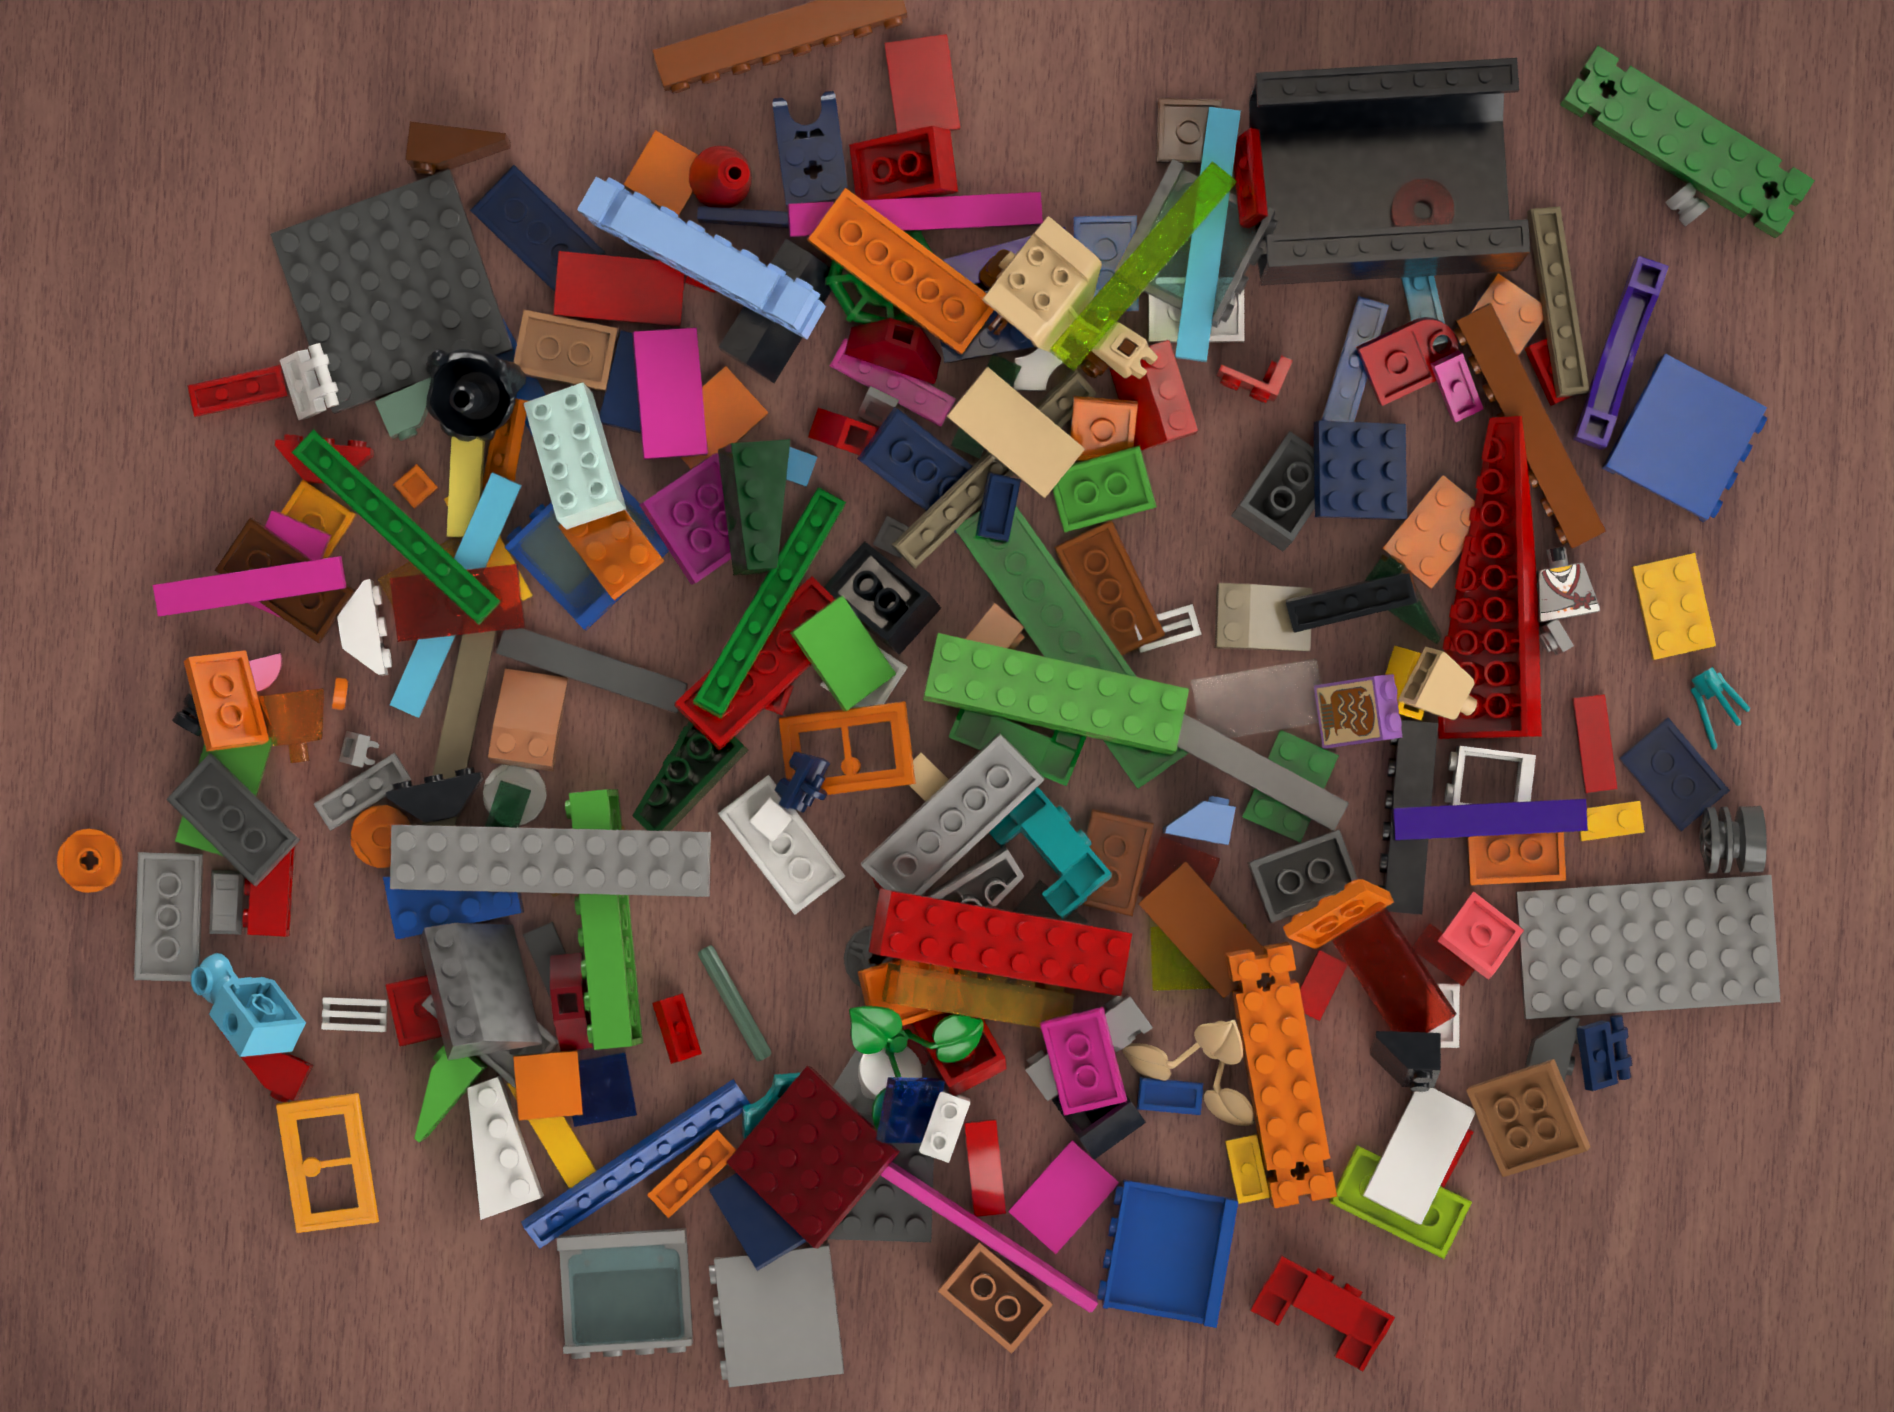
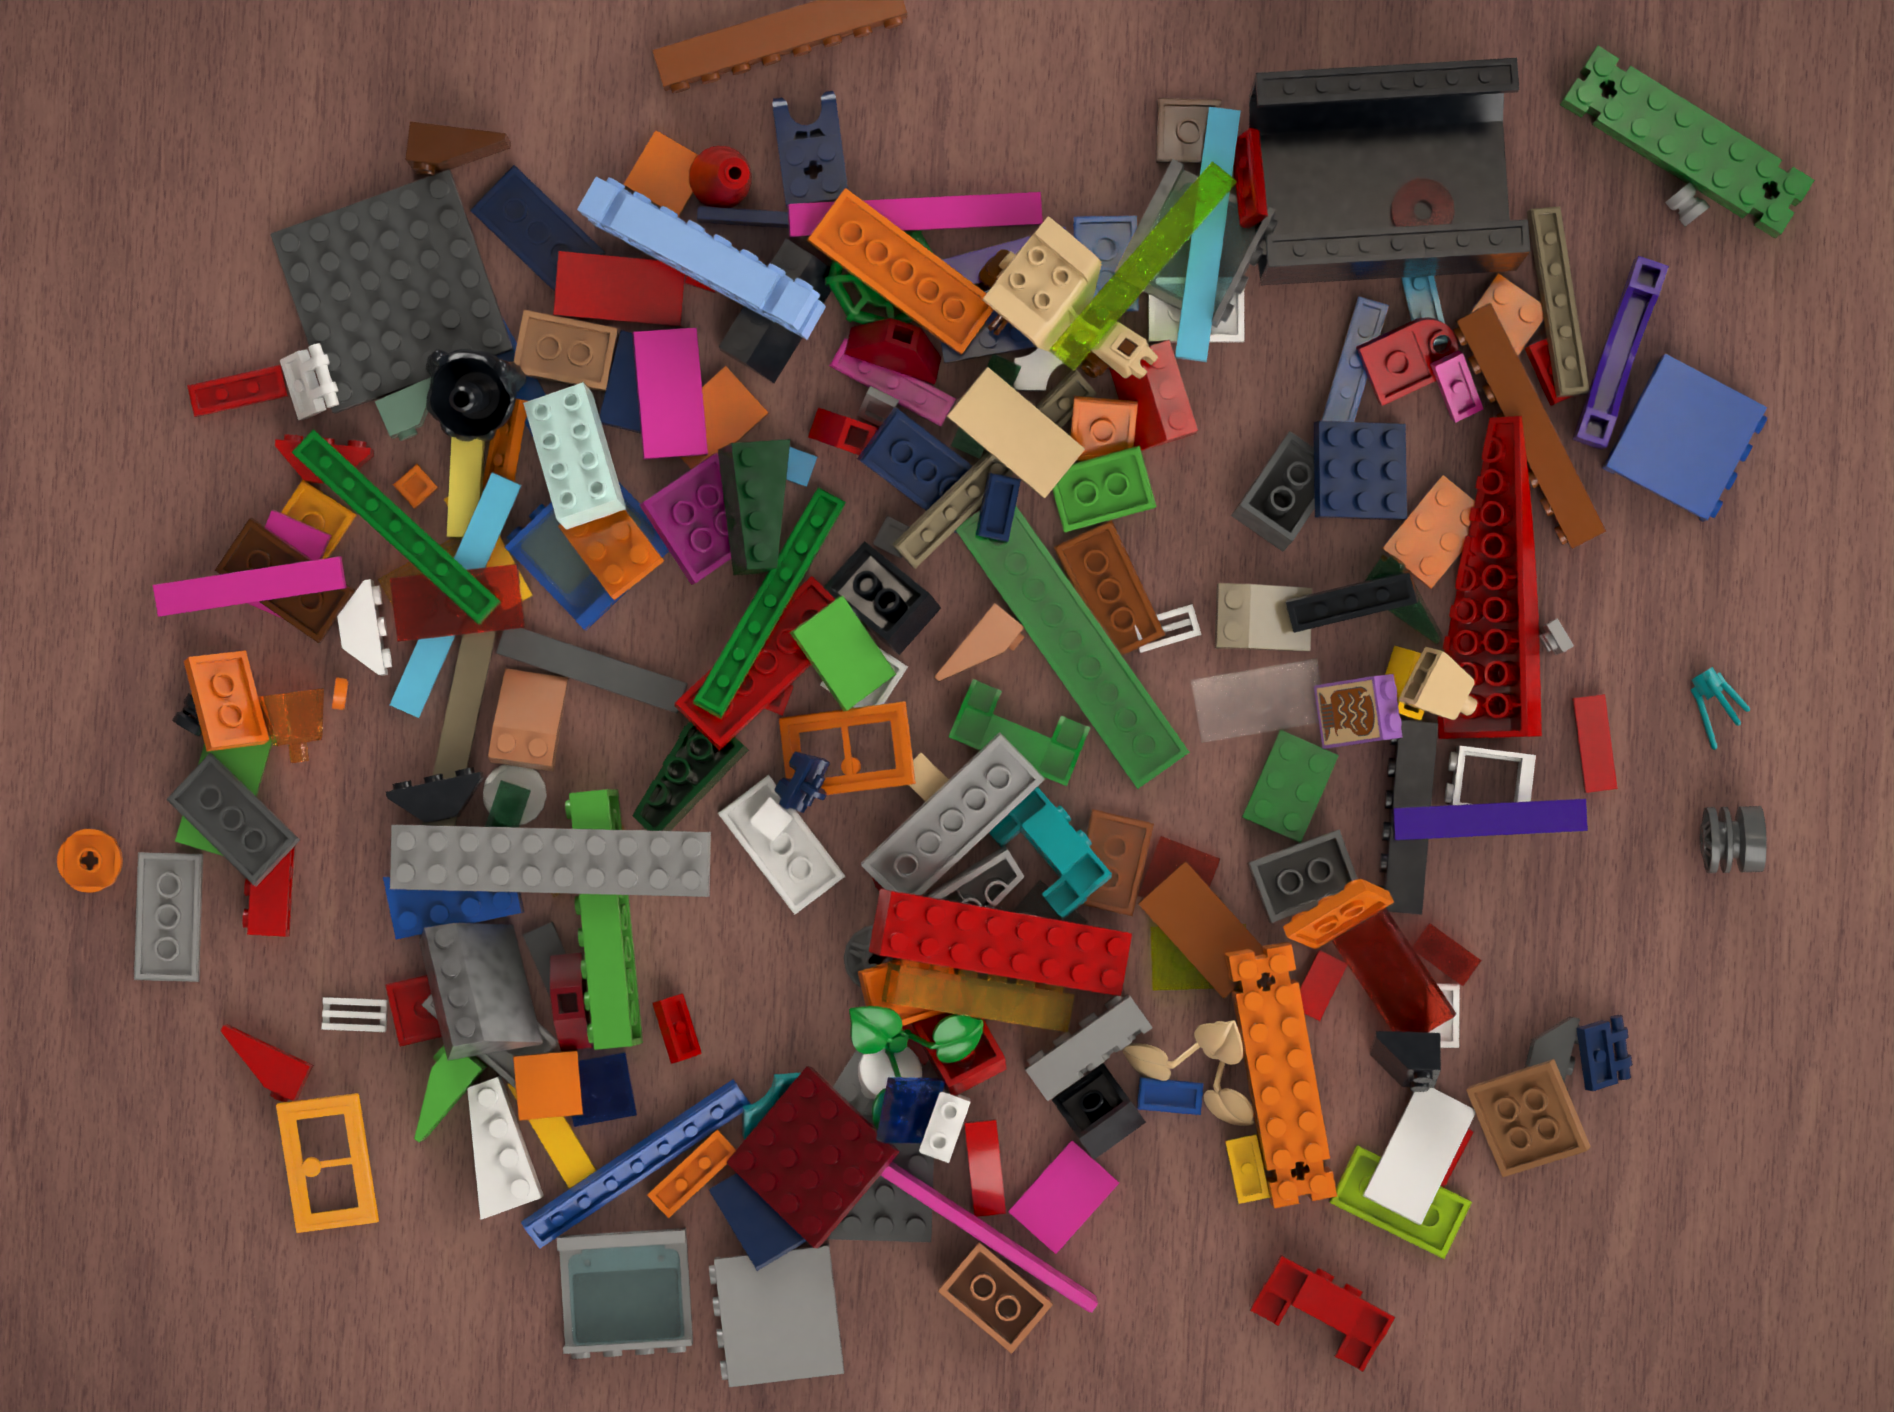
medium azure brick [191,953,306,1057] -> none
light grey tile [209,870,244,935] -> none
bright pink tile [249,653,282,692] -> none
light grey tile [314,753,412,831] -> none
light grey tile [339,731,379,768] -> none
orange tile [350,805,412,868] -> none
sand green axle [698,945,771,1061] -> none
red slope [849,125,958,200] -> none
red tile [884,34,960,133] -> none
bright green brick [923,633,1189,755] -> none
dark pink tile [1040,1007,1127,1116] -> none
blue panel [1097,1179,1239,1328] -> none
medium blue slope [1163,796,1236,845] -> none
tile [1177,714,1349,831] -> none
red bracket [1216,355,1293,404] -> none
coral plate [1438,891,1524,980] -> none
orange plate [1467,832,1566,885] -> none
light grey plate [1516,875,1780,1019] -> none
torso [1536,547,1600,623] -> none
yellow plate [1579,801,1645,841] -> none
dark blue tile [1618,717,1730,832] -> none
yellow plate [1631,553,1716,660] -> none

